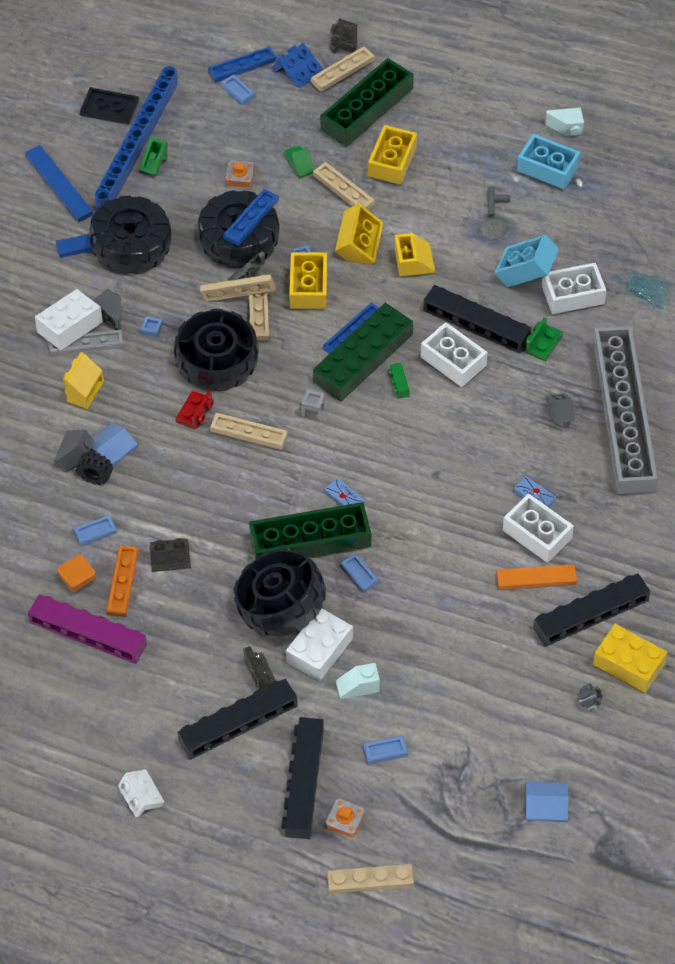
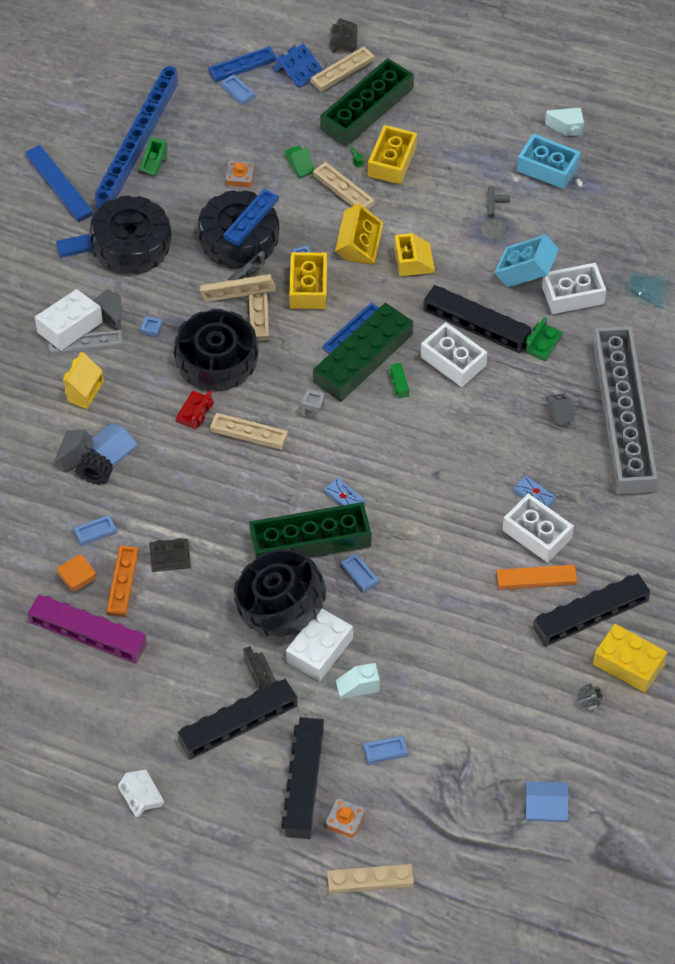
black tile [79,87,139,125] -> none
none -> green hand [350,147,364,167]

